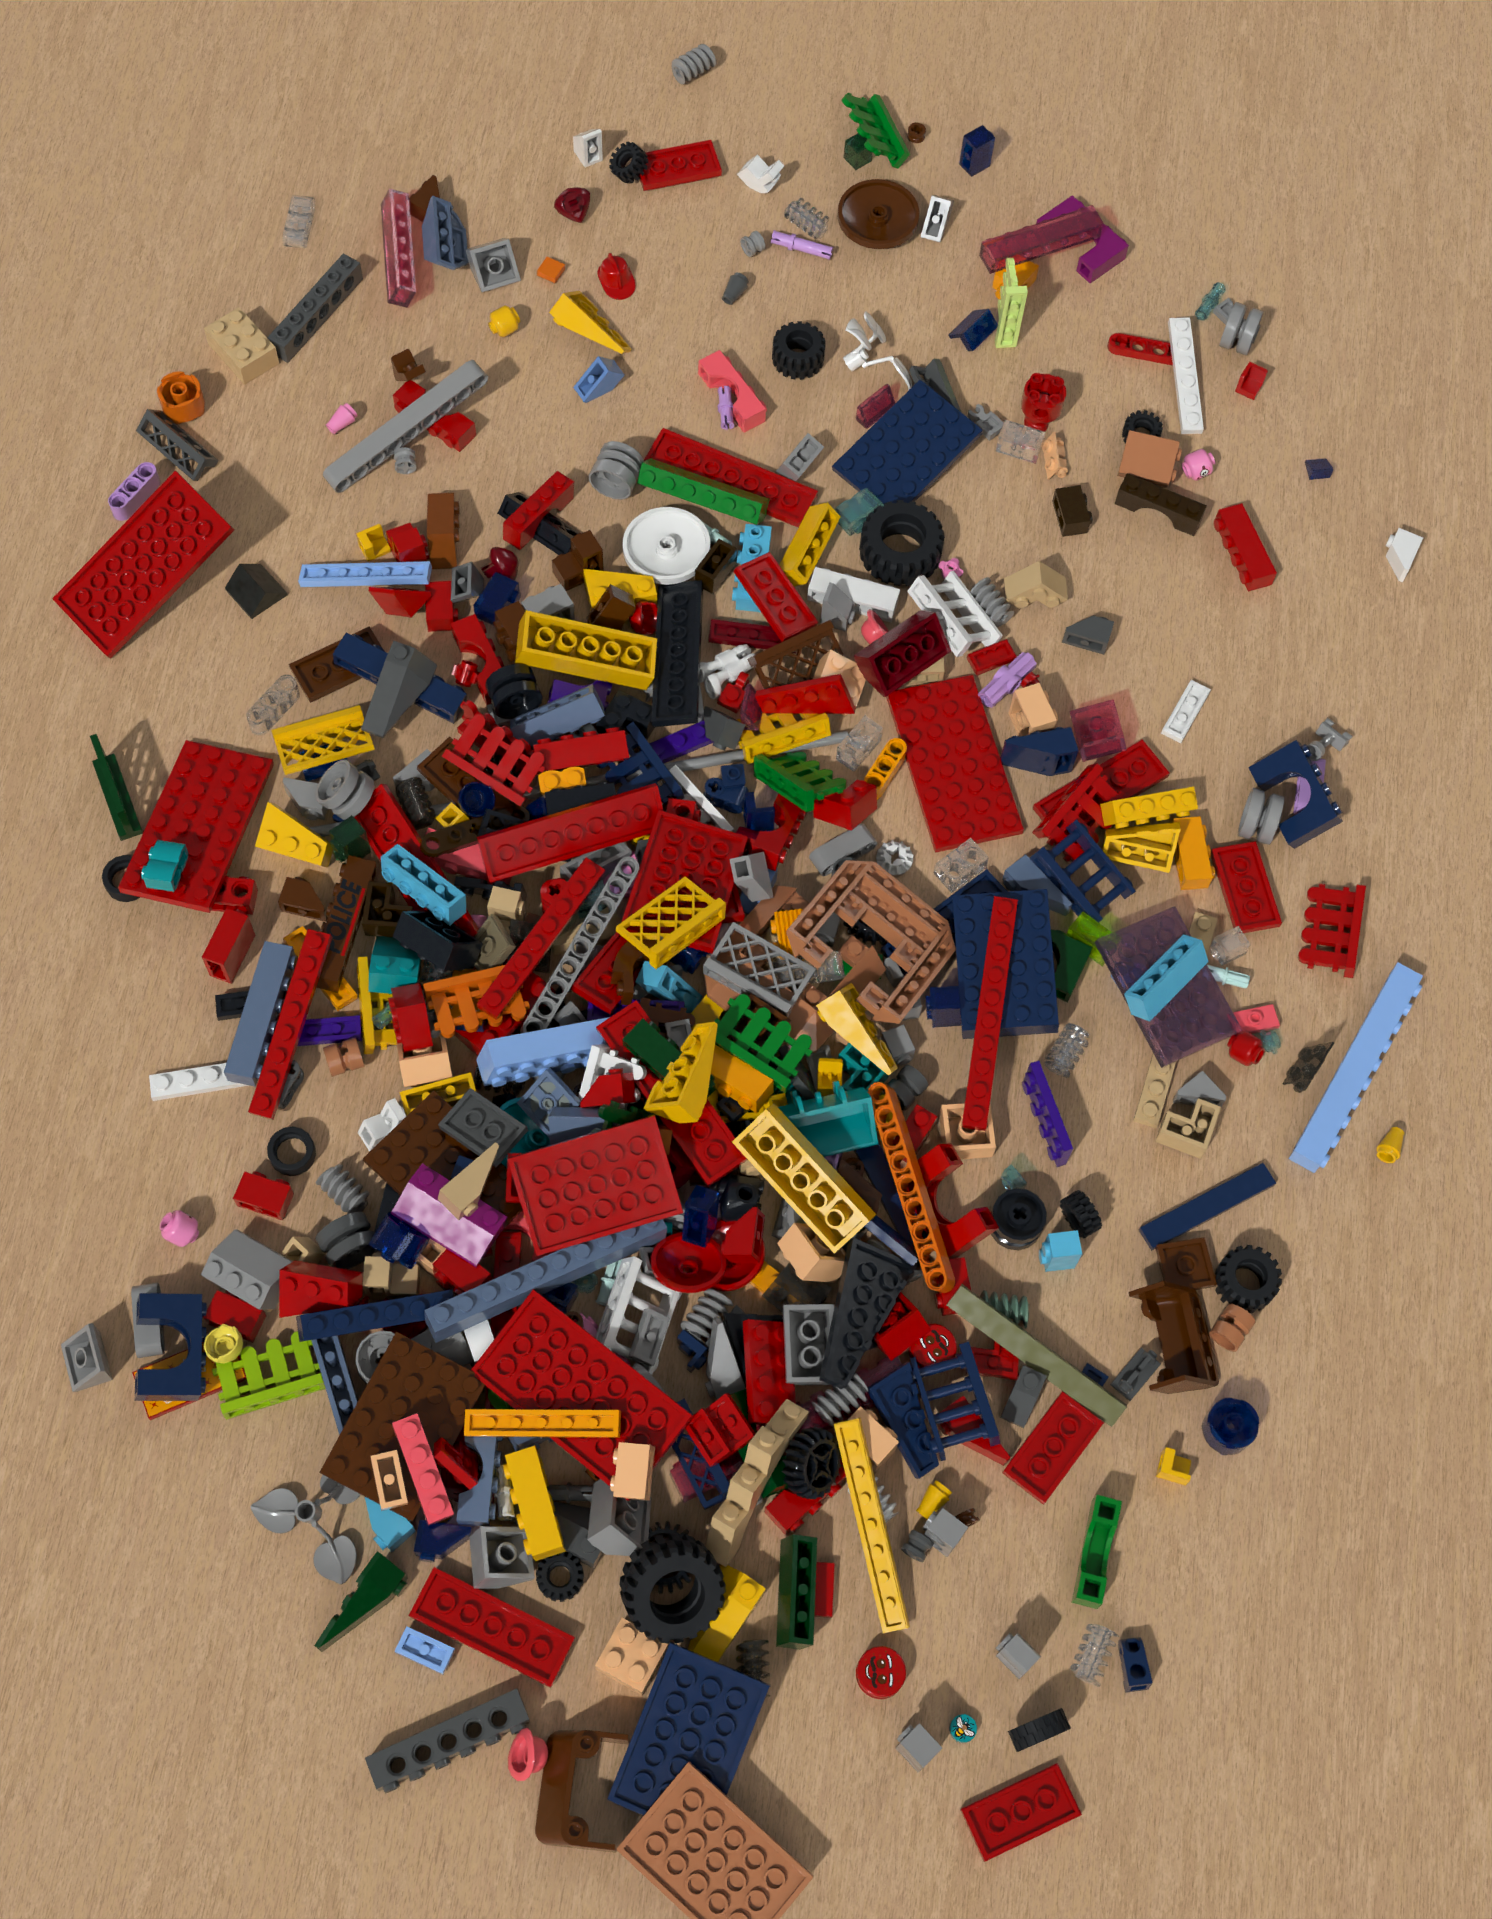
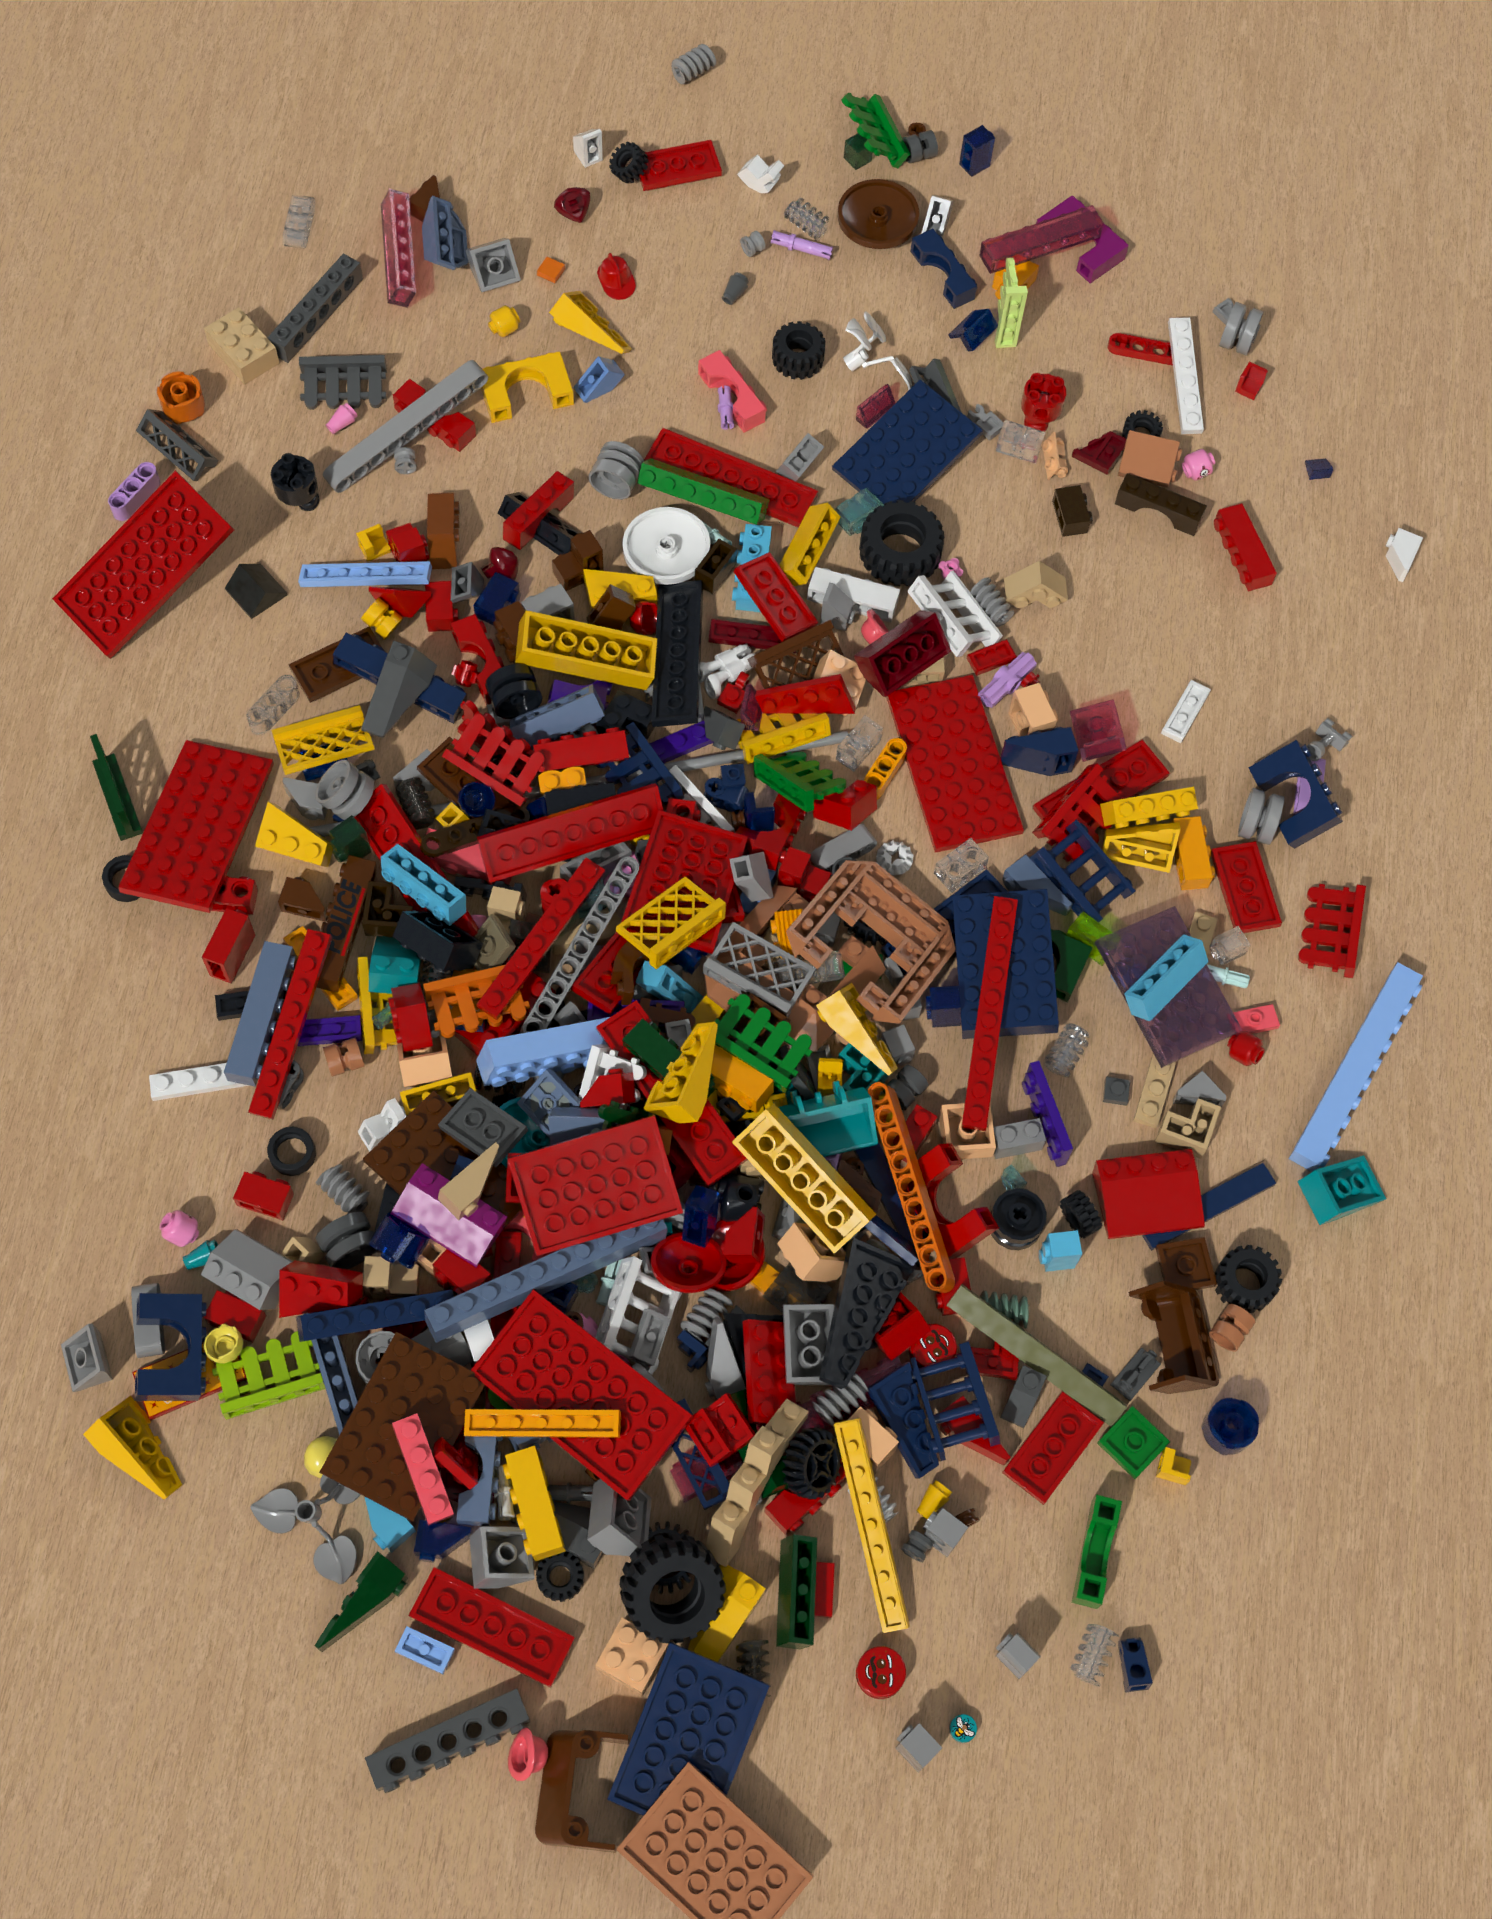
teal brick [141,840,188,892] -> none
light nougat brick [371,1450,408,1511] -> none
reddish brown slope [391,349,426,381] -> none
light nougat brick [610,1442,655,1501] -> none
red tile [960,1763,1082,1862] -> none
black tyre [1008,1708,1071,1752] -> none
dark grey slope [1062,616,1114,655] -> none
clear light blue pin [1195,282,1226,321] -> none
clear light blue plate [1260,1030,1281,1054] -> none
clear smoke hinge [1282,1042,1334,1093] -> none
yellow cone [1376,1127,1405,1163] -> none
none -> yellow wedge [83,1395,182,1500]
none -> teal cone [183,1240,219,1270]
none -> black piece [270,453,319,511]
none -> dark grey fence [299,355,387,410]
none -> light yellow hair [304,1436,337,1478]
none -> yellow wheel [361,597,403,640]
none -> yellow arch [481,351,574,423]
none -> reddish brown bush [731,810,746,832]
none -> red brick [777,846,832,903]
none -> dark grey wheel [903,130,938,163]
none -> dark blue arch [910,229,977,309]
none -> light grey brick [993,1118,1046,1159]
none -> dark red wing [1072,431,1126,475]
none -> red slope [1092,1149,1205,1239]
none -> green plate [1097,1406,1170,1479]
none -> dark grey plate [1103,1077,1130,1106]
none -> teal slope [1297,1155,1386,1225]

